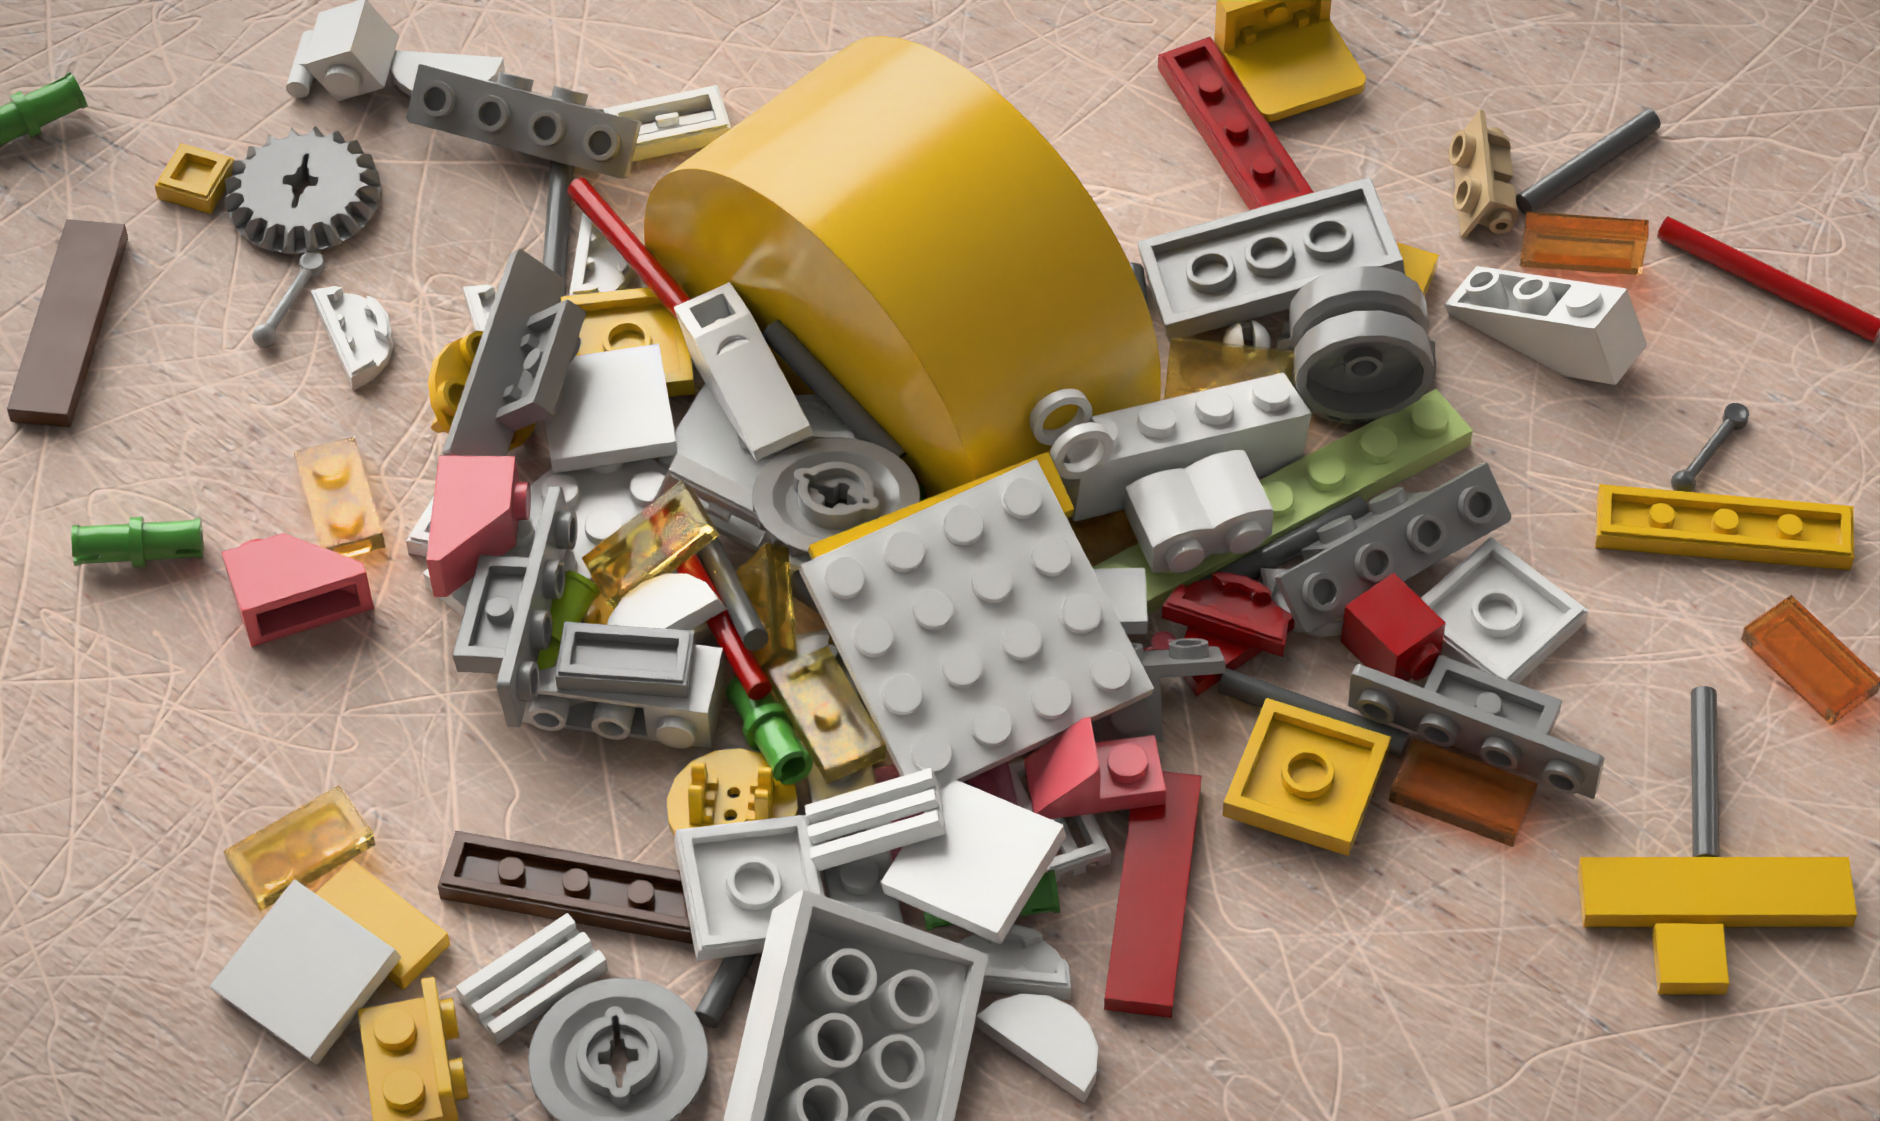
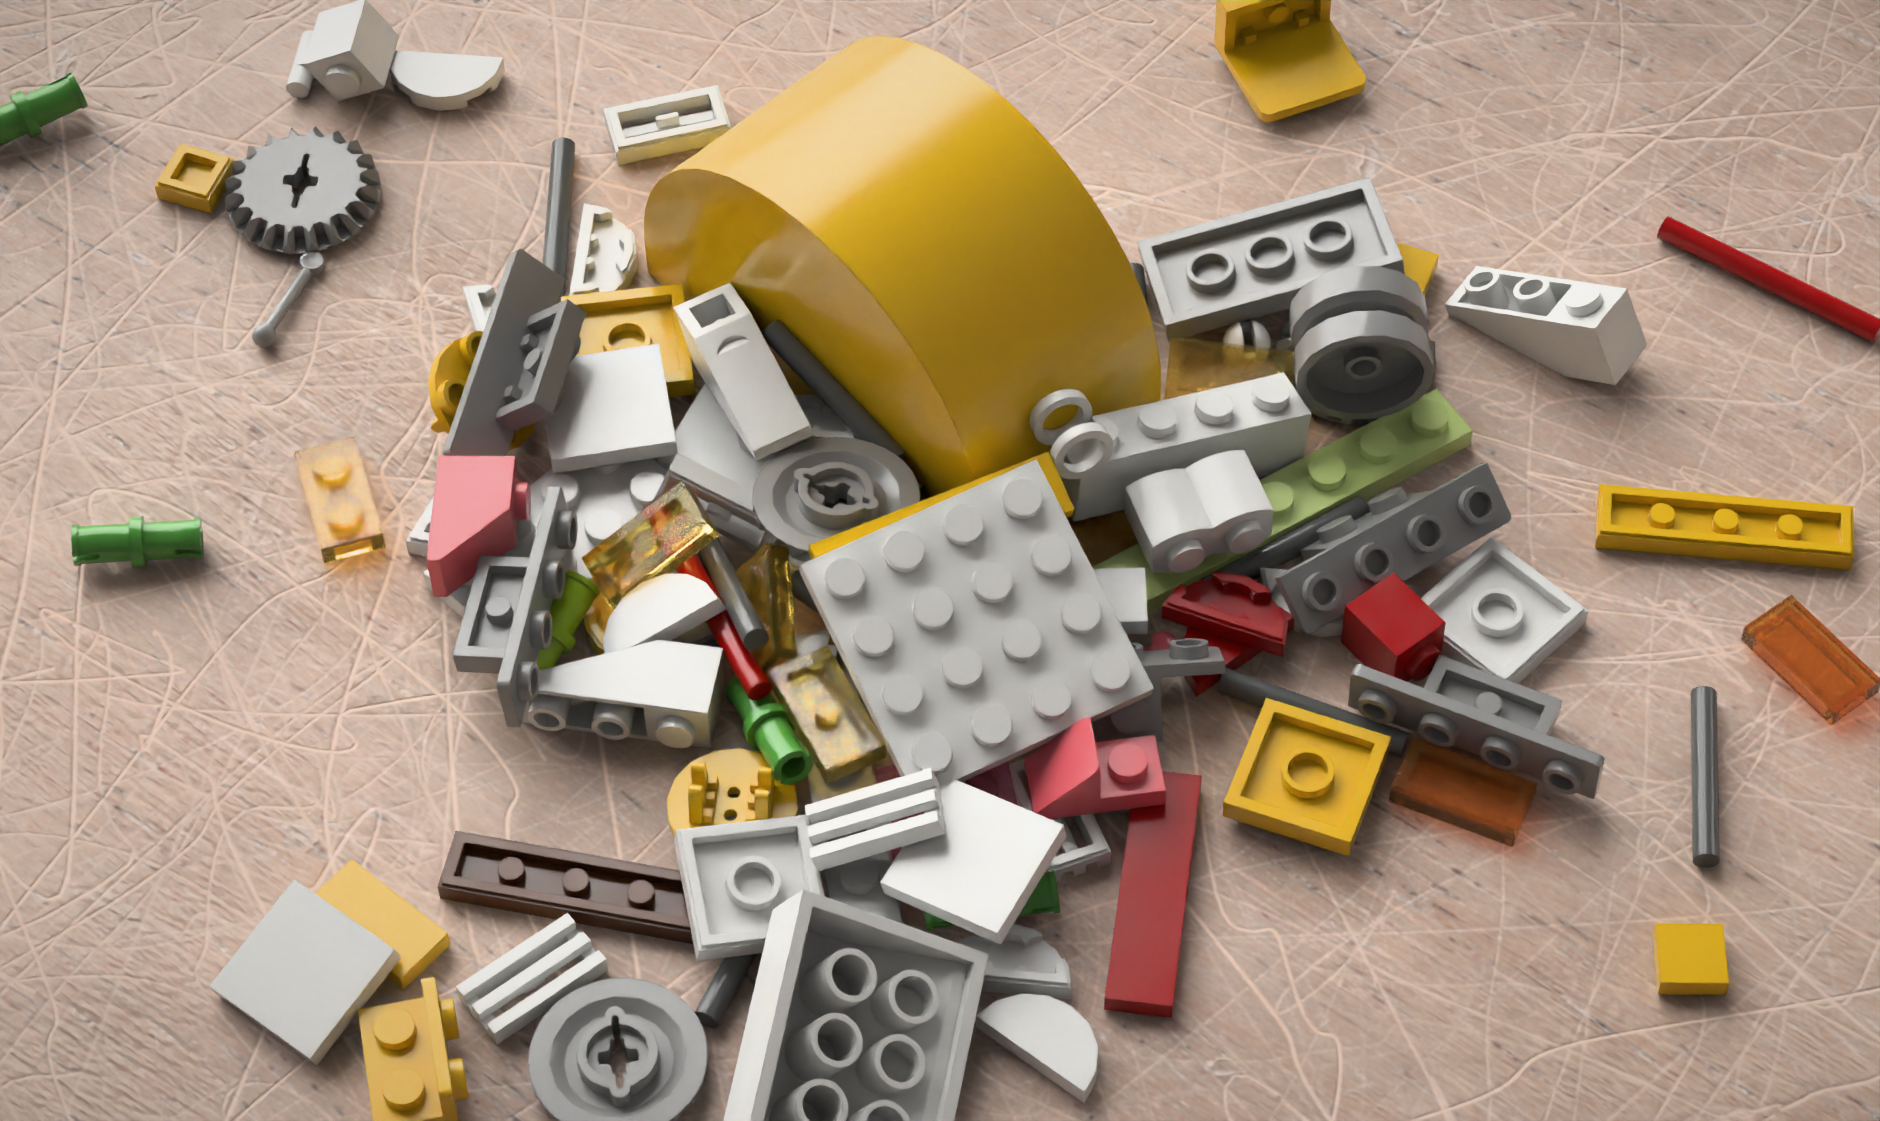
tile [7,219,128,427] -> none
coral slope [221,533,374,647] -> none
clear yellow plate [223,785,376,912] -> none
white tile [311,286,394,391] -> none
light grey bracket [406,64,642,179] -> none
light grey tile [555,622,696,698] -> none
red bar [567,177,691,321] -> none
red tile [1158,37,1314,210] -> none
tan hinge [1449,109,1519,238] -> none
dark grey bar [1516,108,1661,216] -> none
clear orange tile [1520,211,1649,275] -> none
yellow tile [1577,857,1857,927] -> none
dark grey hinge [1671,403,1749,492] -> none

